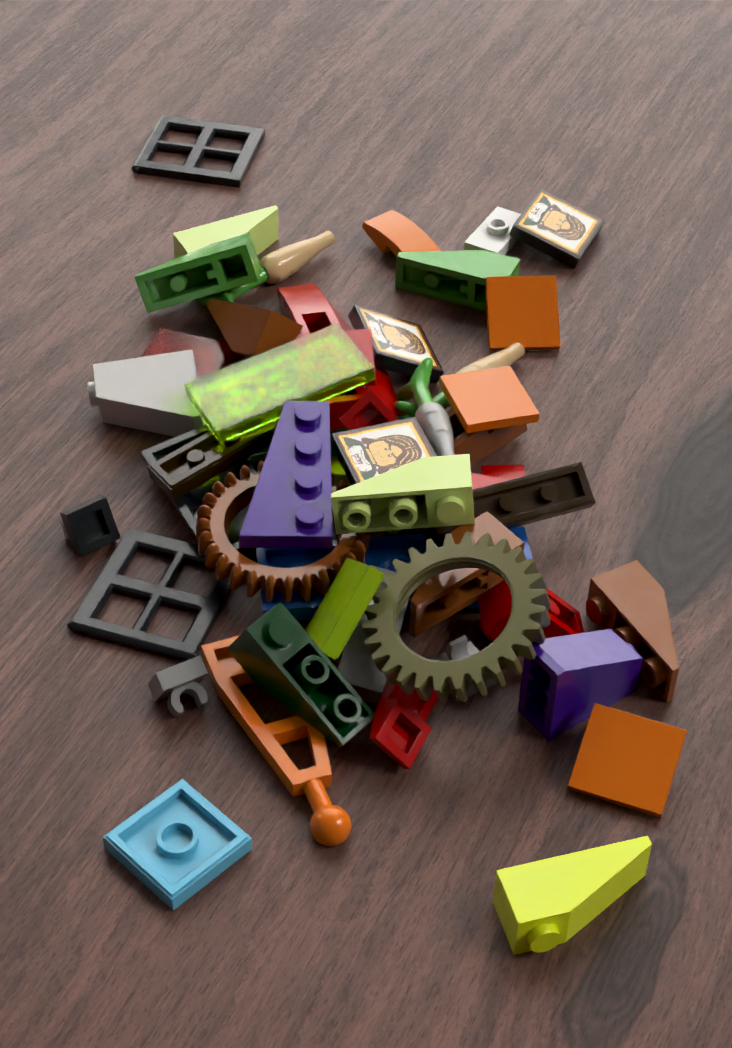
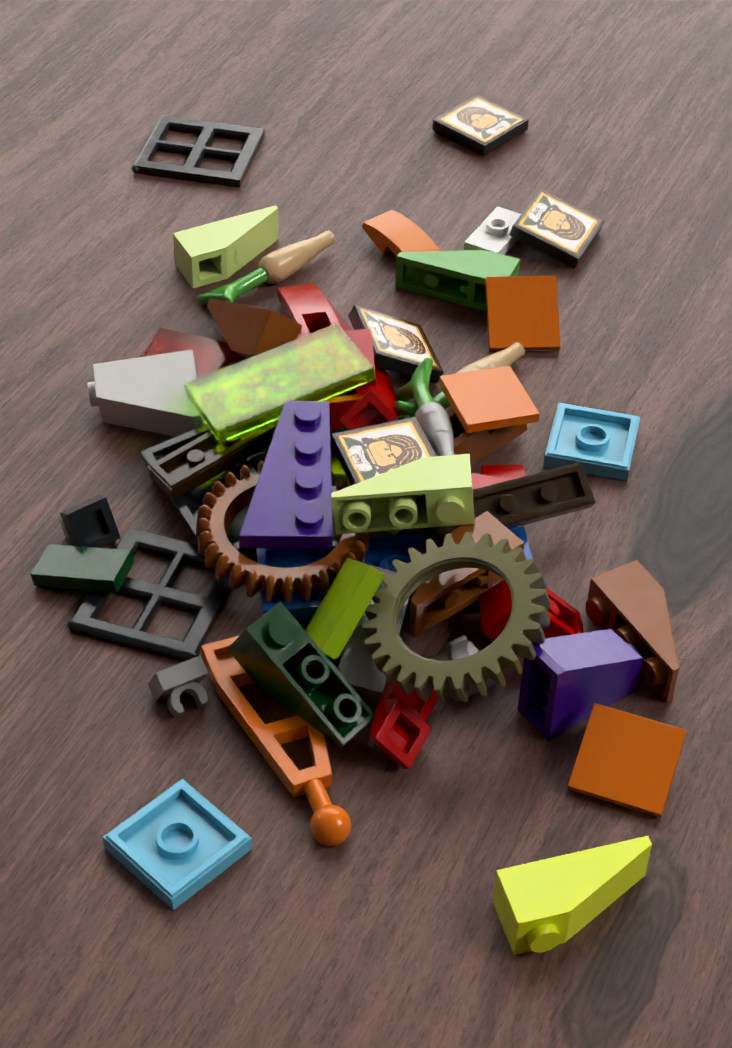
bright green slope [134,232,262,313] -> none
none -> tile [30,544,134,593]
none -> tile [432,95,529,156]
none -> medium azure tile [543,403,640,481]

